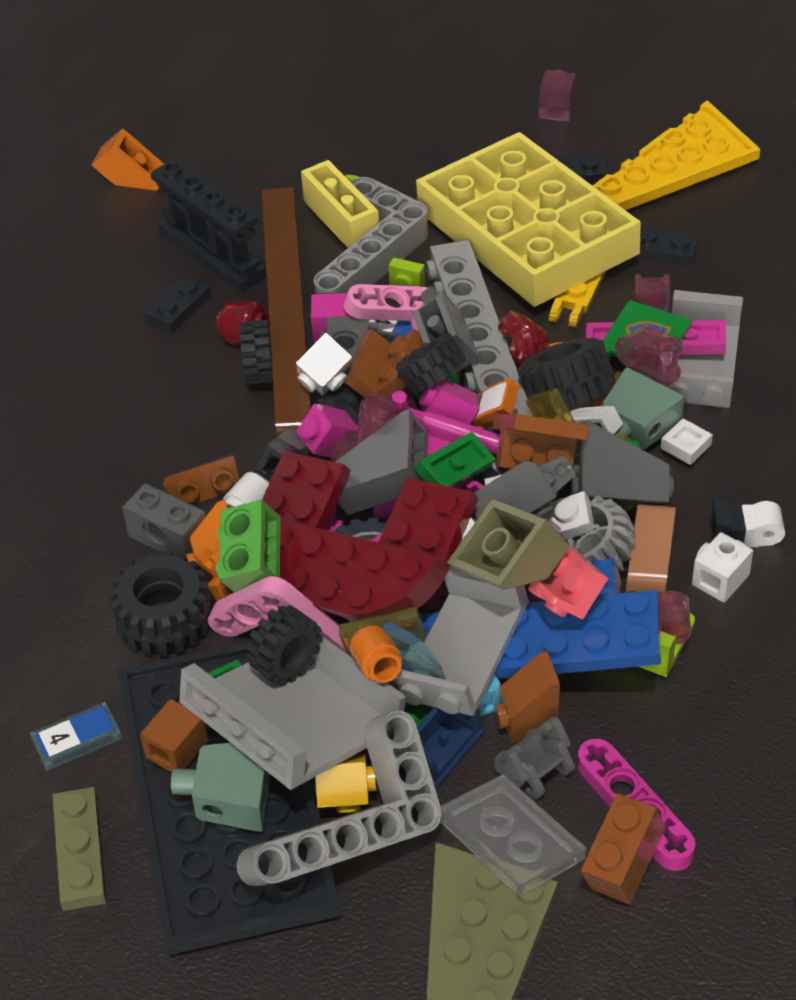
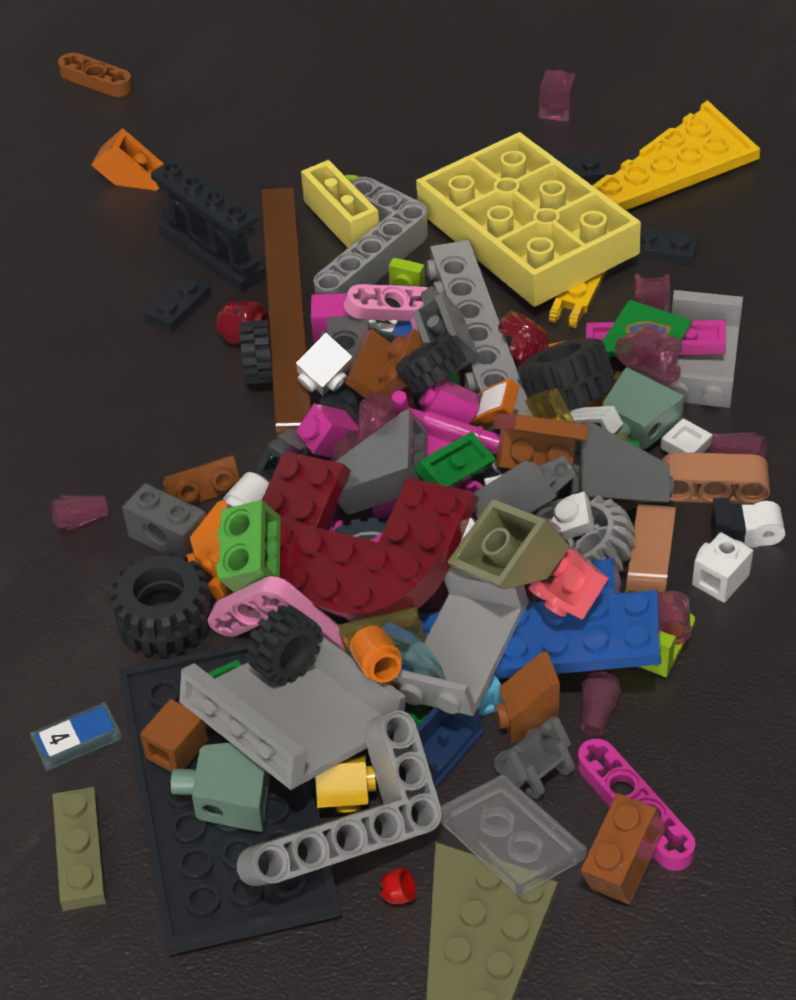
none -> clear pink cone [51,495,108,531]
none -> dark orange beam [58,53,133,97]
none -> red hinge [380,867,416,904]
none -> clear pink cone [580,672,622,736]
none -> nougat beam [662,452,770,504]
none -> clear pink cone [710,431,767,458]

